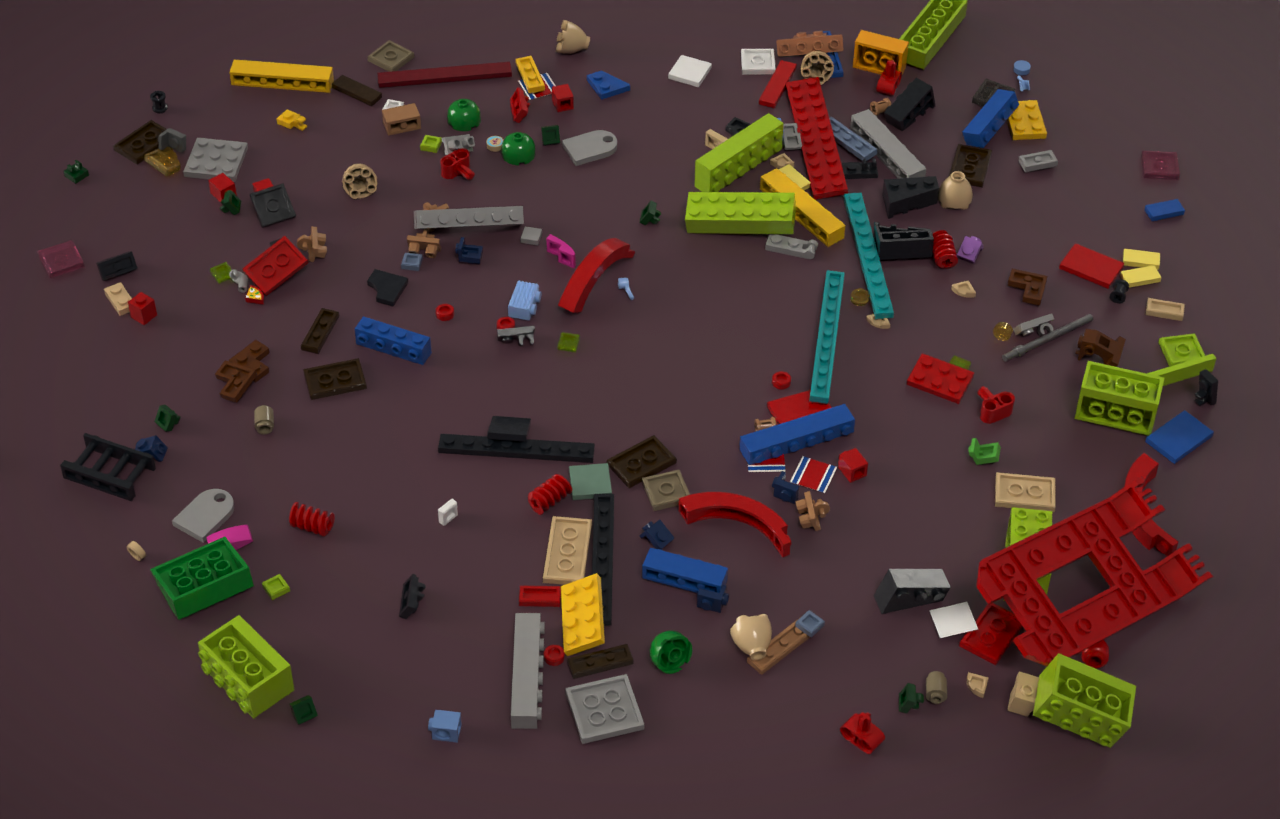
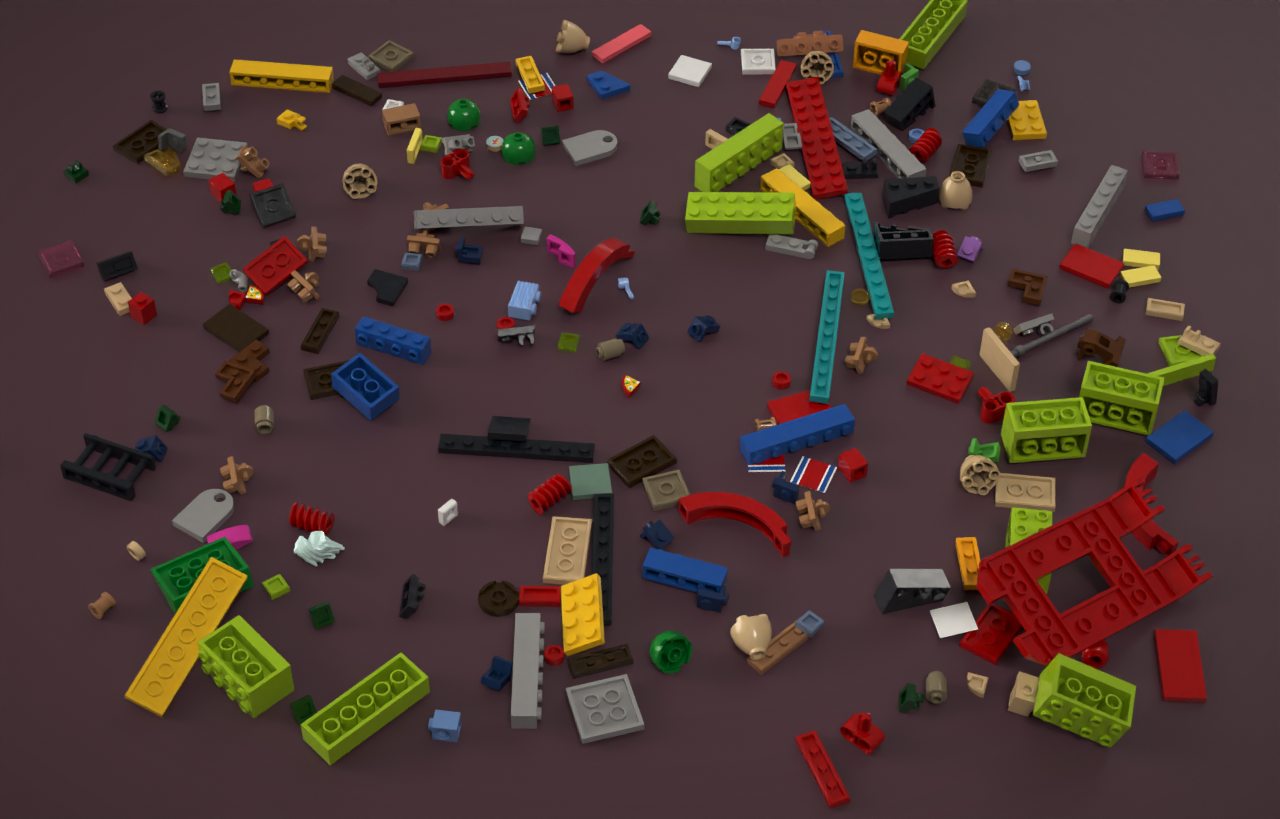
none -> medium nougat bush [88,592,116,619]
none -> yellow plate [125,557,248,718]
none -> light grey plate [202,83,221,111]
none -> dark brown tile [203,304,269,352]
none -> medium nougat hips [220,456,254,495]
none -> red tile [229,290,246,310]
none -> medium nougat hips [236,145,270,179]
none -> medium nougat hips [287,270,320,303]
none -> light aqua hair [294,531,345,567]
none -> lime brick [301,652,430,766]
none -> dark green tile [308,601,335,629]
none -> blue brick [331,353,399,421]
none -> light grey plate [348,52,380,80]
none -> light yellow tile [407,128,423,164]
none -> dark brown tile [478,581,519,617]
none -> dark blue bracket [481,656,513,691]
none -> coral tile [592,24,652,64]
none -> dark tan brick [596,338,625,361]
none -> dark blue bracket [616,323,649,349]
none -> tile [622,375,641,398]
none -> dark blue bracket [688,315,721,341]
none -> light blue hand [717,37,741,50]
none -> red tile [795,730,851,809]
none -> medium nougat hips [845,337,878,374]
none -> bright green bracket [899,63,919,92]
none -> medium blue tile [908,128,924,144]
none -> red piece [909,128,942,163]
none -> light orange plate [955,537,981,590]
none -> tan piece [960,455,1000,495]
none -> tan tile [980,327,1020,392]
none -> lime brick [1001,397,1092,463]
none -> light grey brick [1071,165,1128,248]
none -> red tile [1154,629,1207,703]
none -> tan plate [1177,326,1221,356]

